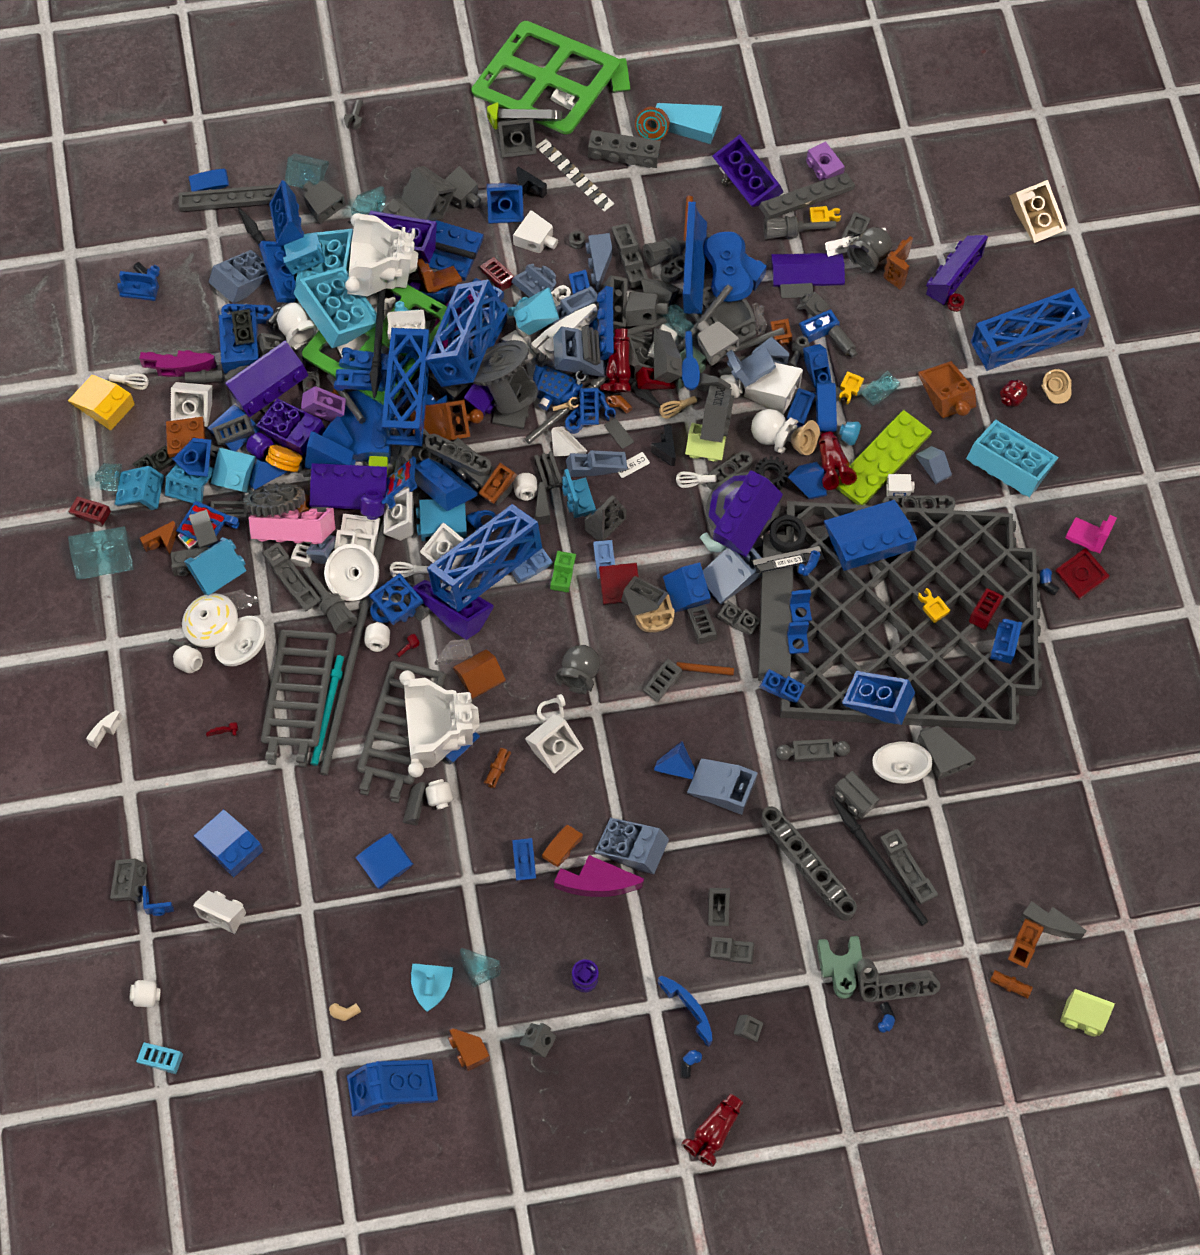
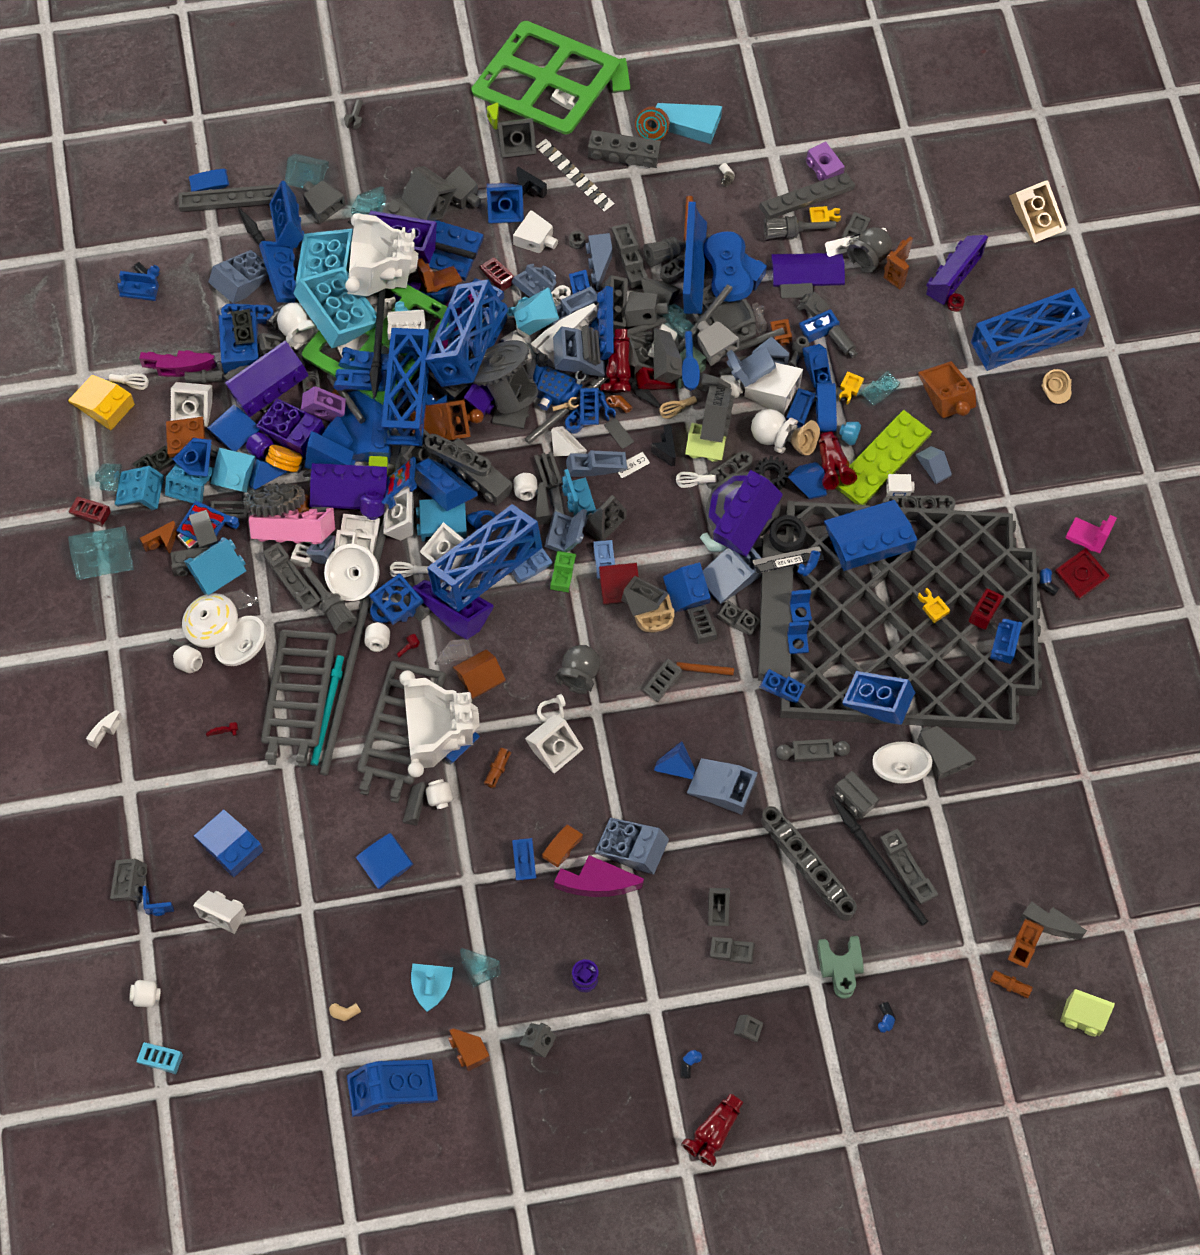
dark grey slope [212,414,255,446] -> none
dark azure bracket [283,232,325,275] -> none
dark orange slope [479,463,517,504] -> none
beam [497,109,562,121] -> none
blue slope [658,976,712,1047] -> none
dark purple slope [712,134,784,207] -> none
dark grey beam [856,958,940,1002] -> none
medium azure slope [966,419,1059,498] -> none
dark red head [1000,379,1028,407] -> none
none -> sand blue bracket [544,509,588,552]

